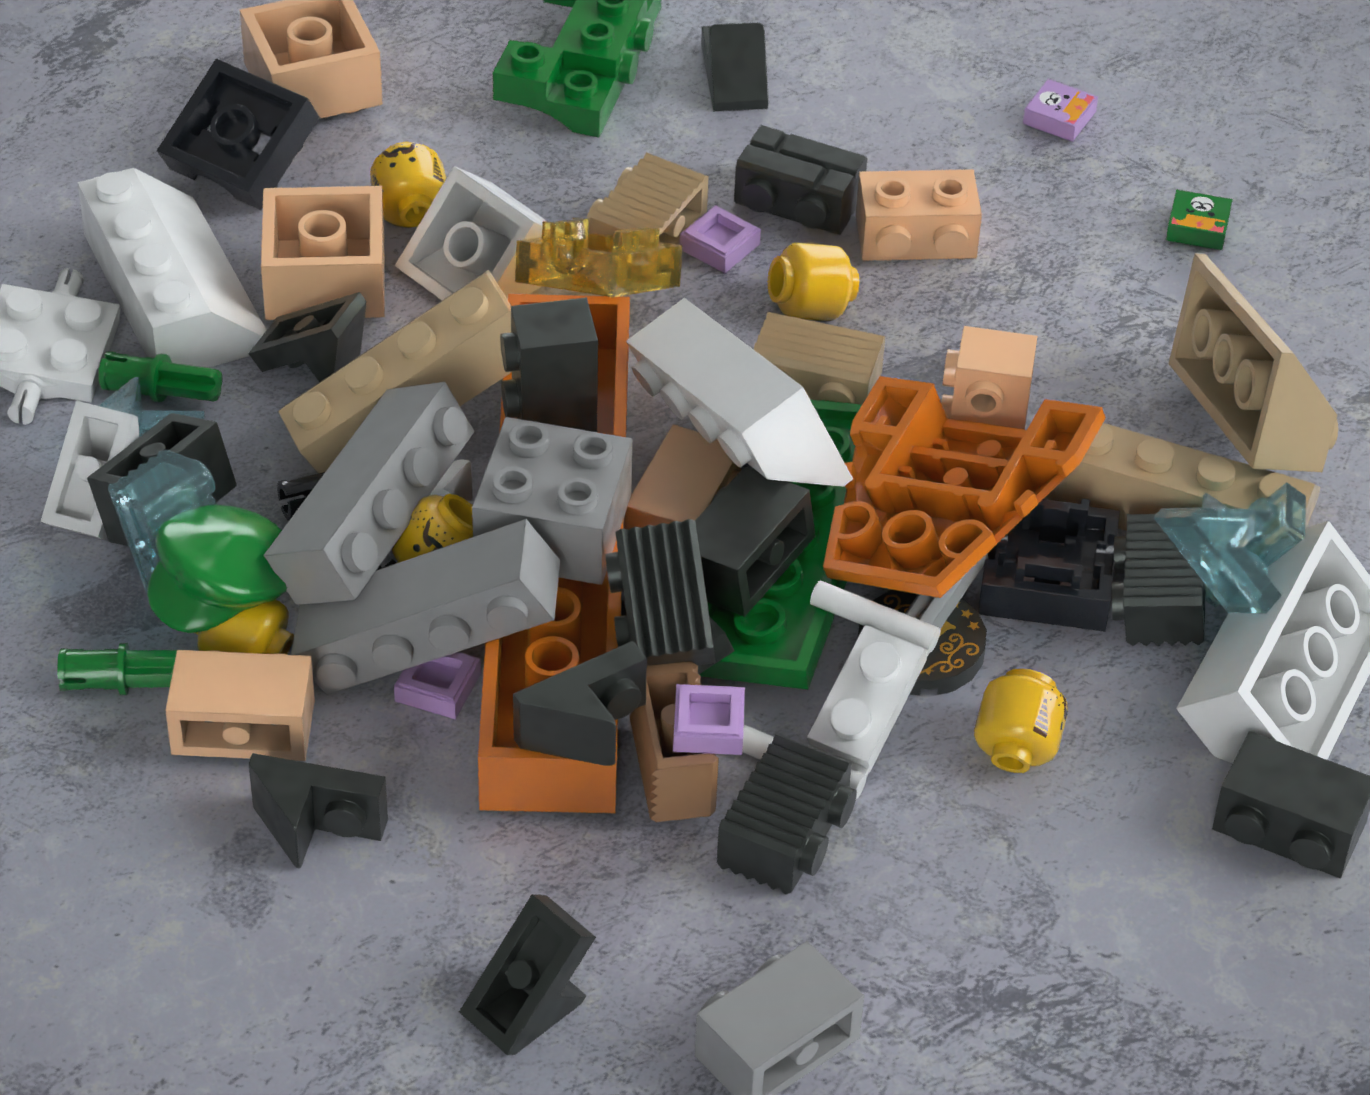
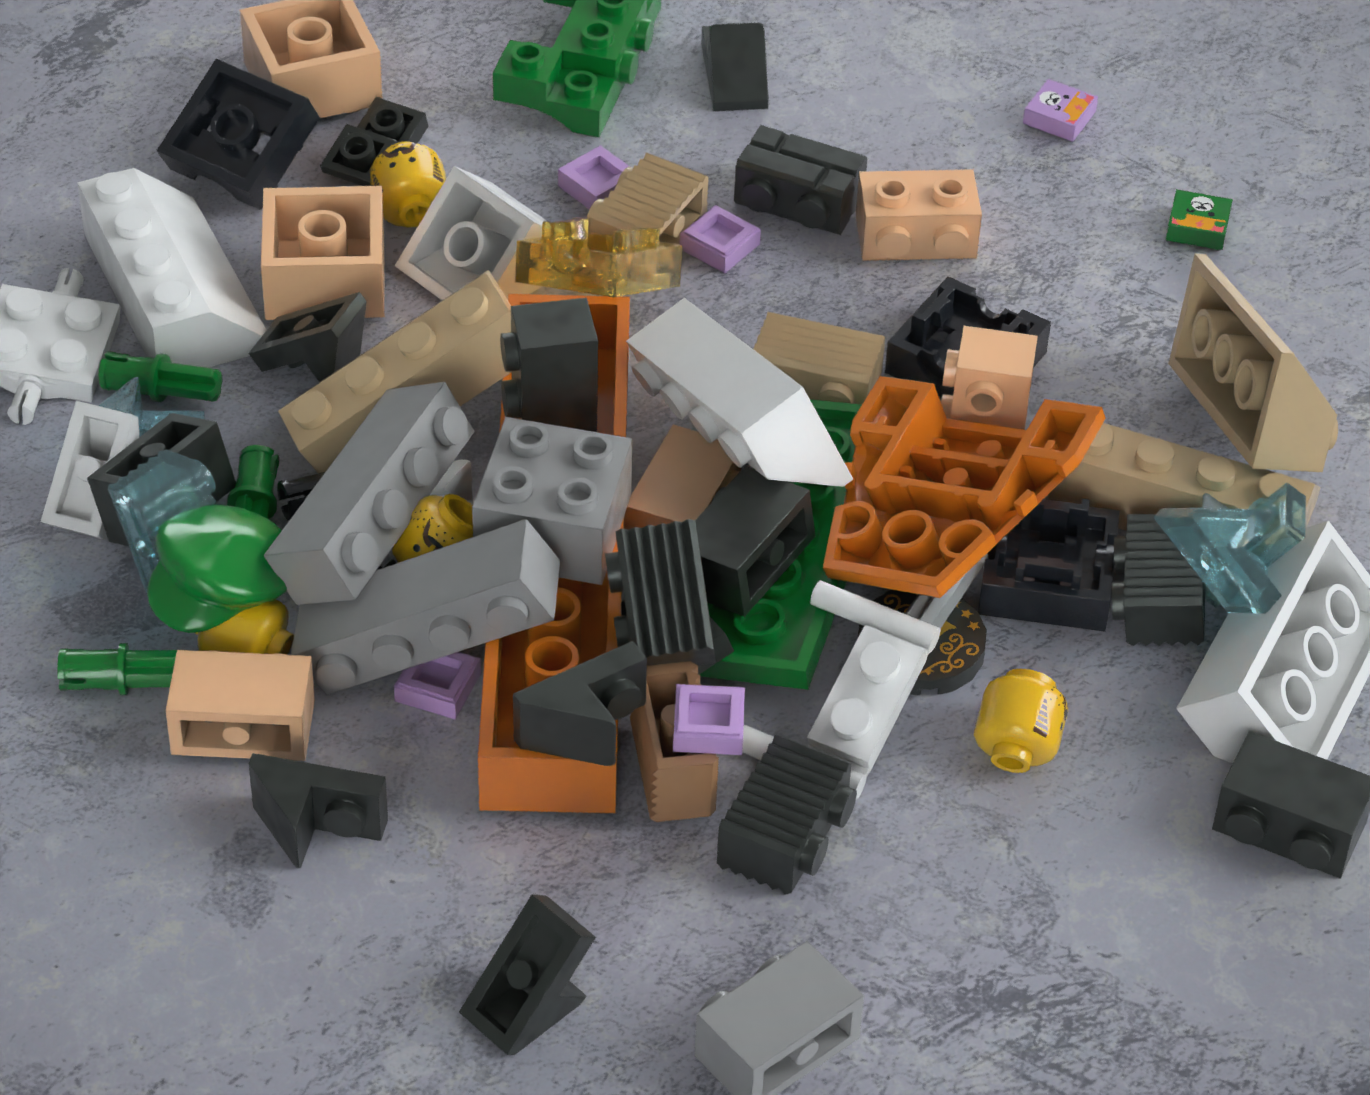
yellow head [767,242,859,321] -> none
none -> green axle [227,445,280,519]
none -> pearl dark grey slope [320,97,429,186]
none -> lavender tile [558,145,630,210]
none -> black brick [885,276,1051,399]

